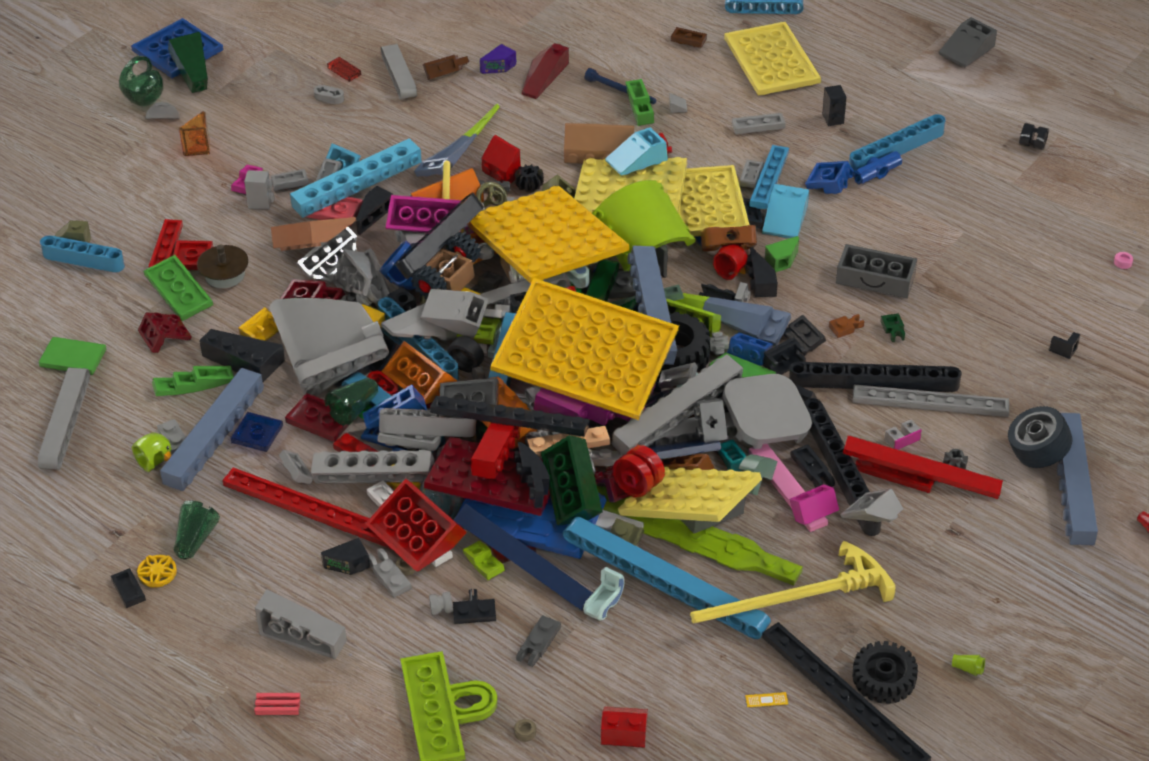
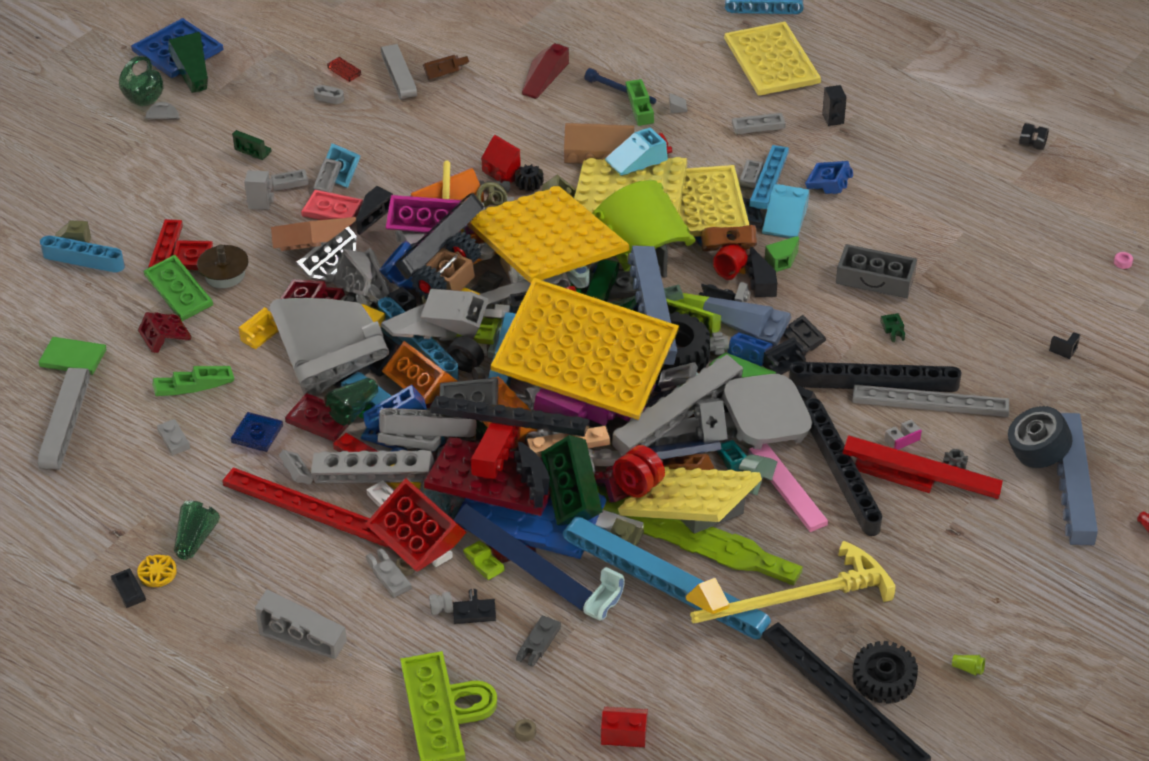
lime piece [131,432,172,473] -> none
sand blue brick [160,368,264,491] -> none
clear orange slope [179,111,210,156] -> none
black wedge [199,329,285,382] -> none
dark pink slope [231,164,263,194] -> none
coral tile [254,693,301,715] -> none
medium azure brick [290,138,422,218] -> none
black slope [321,538,370,575] -> none
red plate [367,371,399,396] -> none
sand blue plate [414,103,500,177] -> none
dark purple slope [480,44,517,74] -> none
reddish brown plate [671,27,707,48] -> none
yellow sticker [745,692,788,708] -> none
dark pink panel [789,484,839,525] -> none
black hinge [790,444,835,488] -> none
dark orange plate [829,314,865,338] -> none
light grey slope [840,488,903,522] -> none
dark azure beam [849,114,946,171] -> none
blue piece [853,151,902,185] -> none
dark grey slope [939,17,997,68] -> none
none -> dark green bracket [232,130,272,160]
none -> yellow slope [686,578,729,614]

